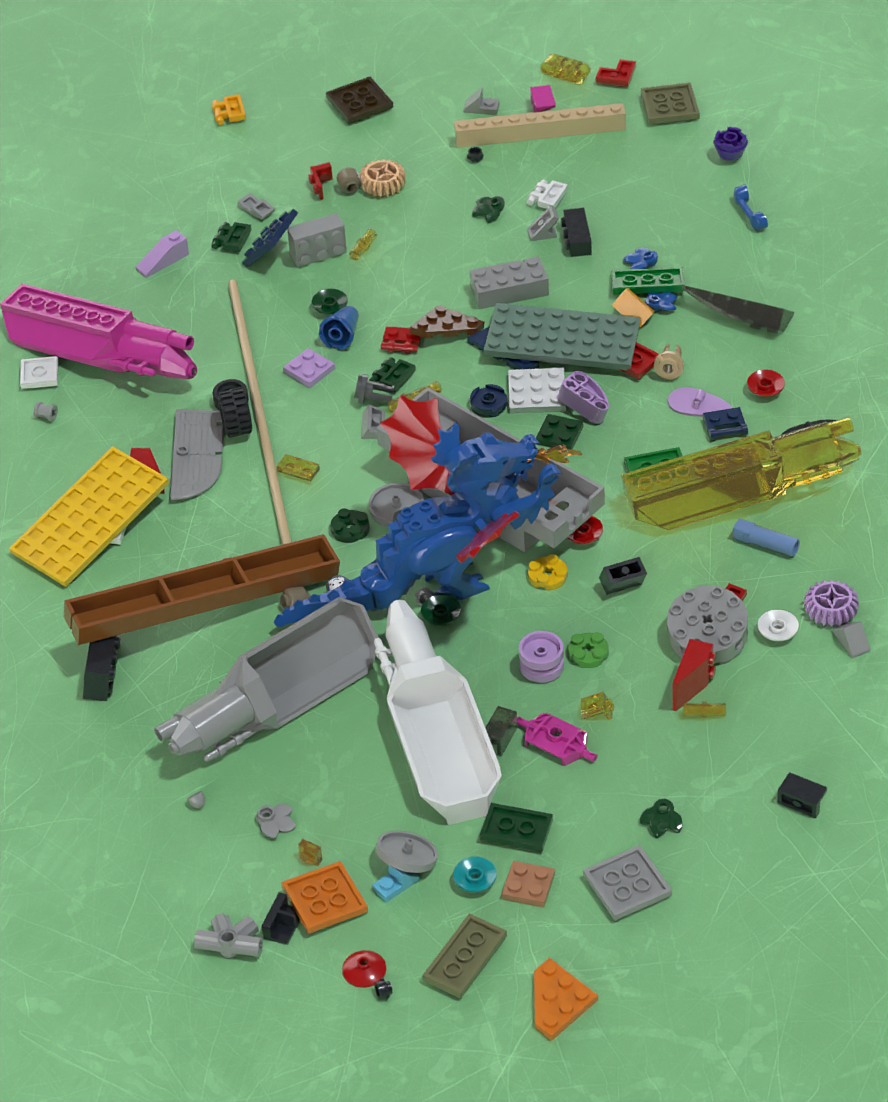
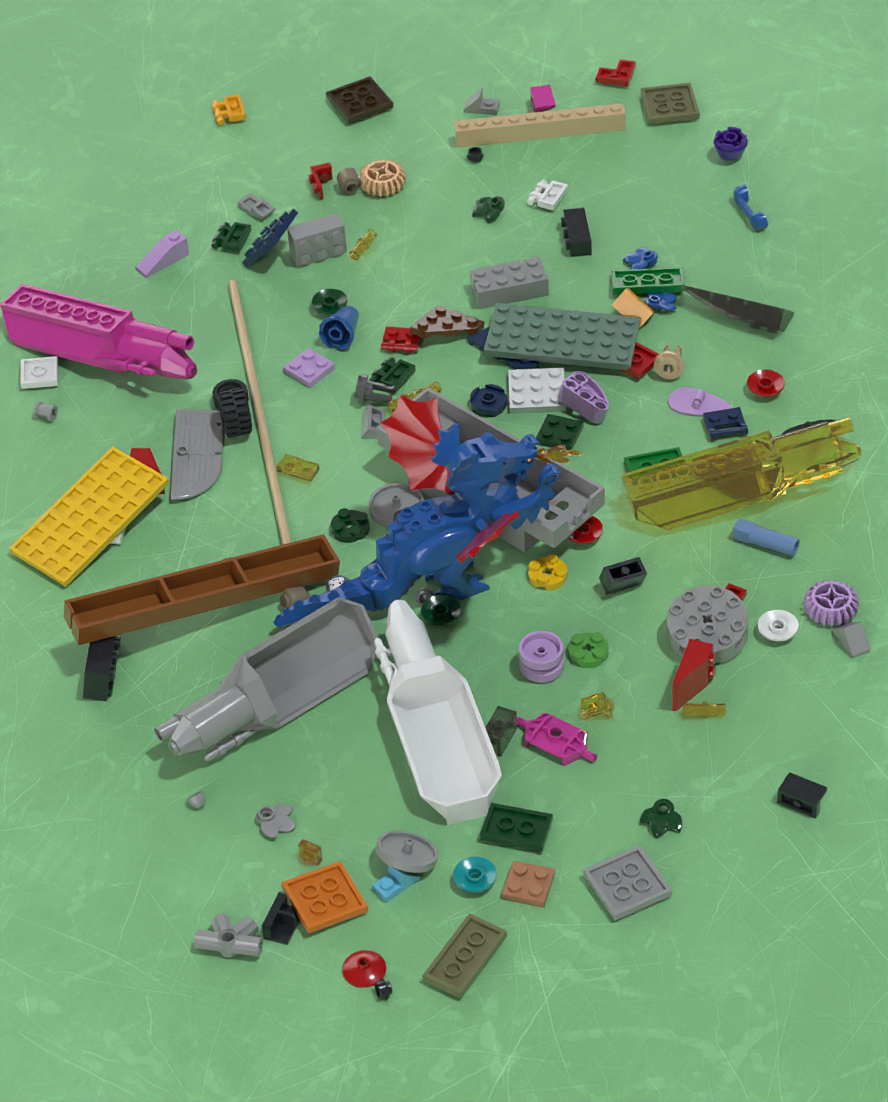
light grey slope [527,205,559,241] -> none
orange plate [534,958,598,1041] -> none
clear yellow beam [540,53,591,84] -> none

